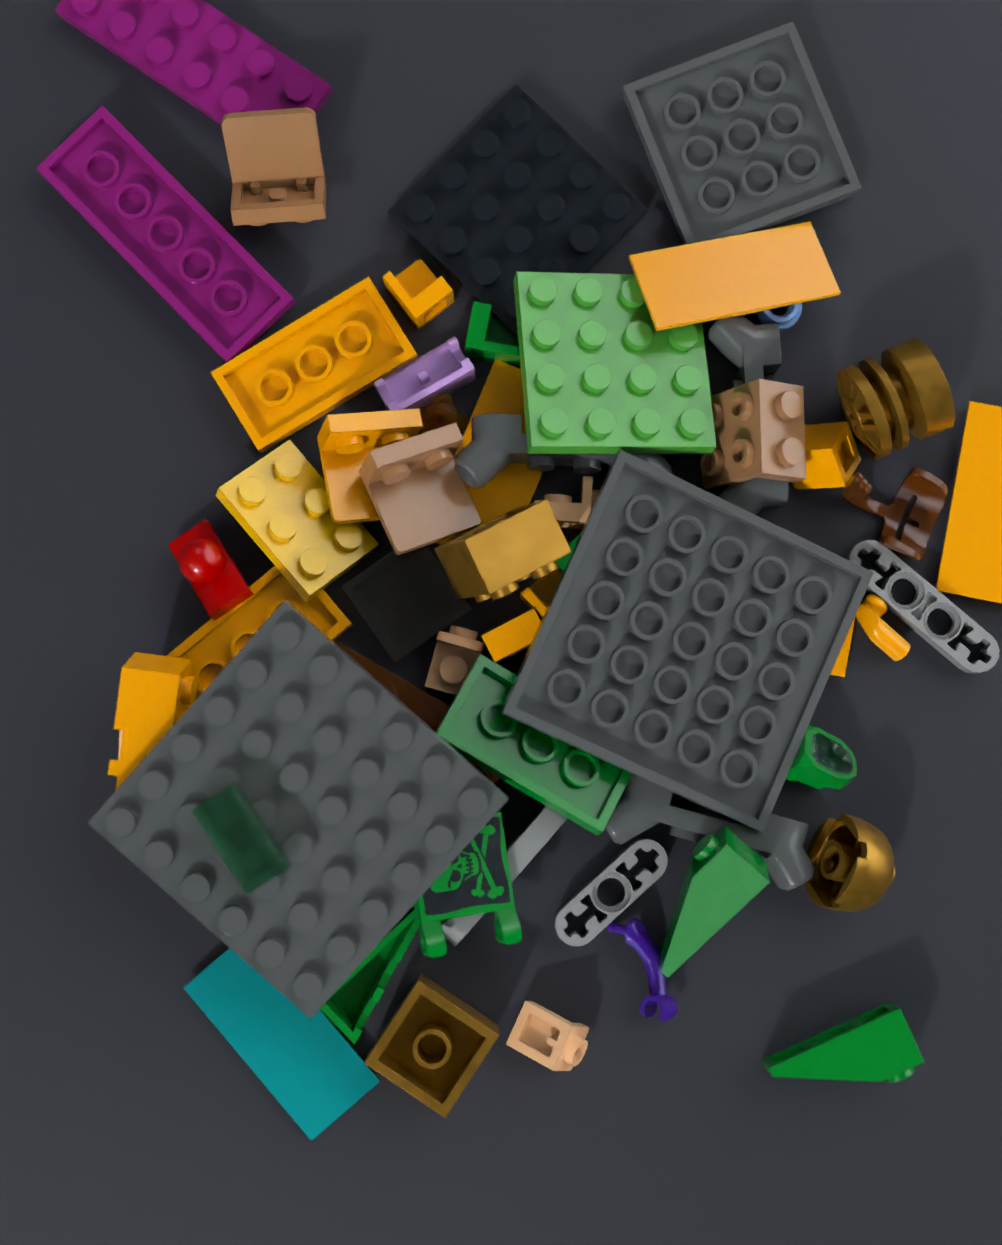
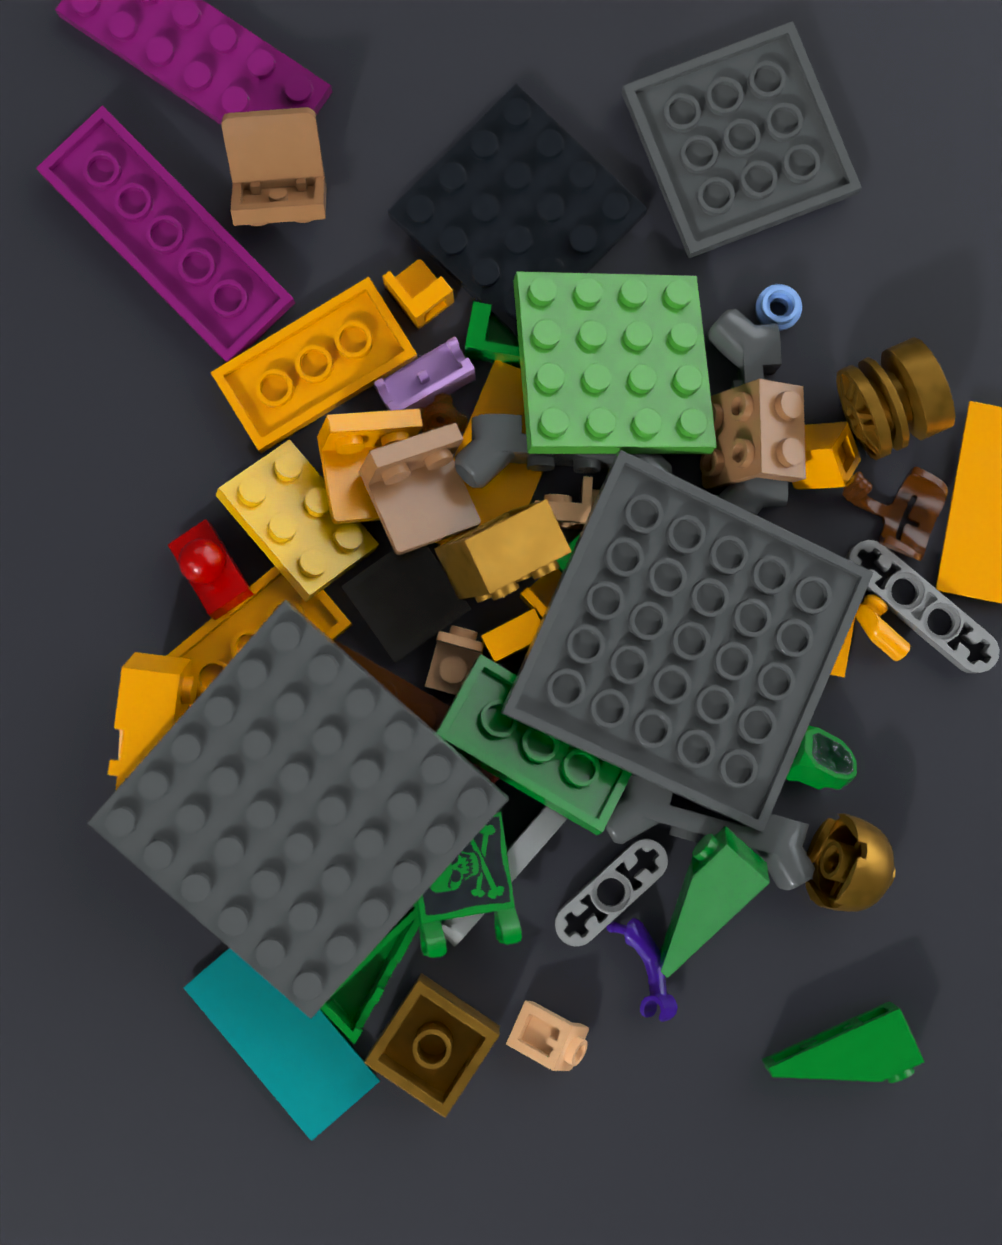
clear green plate [191,781,291,895] -> none
light orange piece [629,222,841,331] -> none

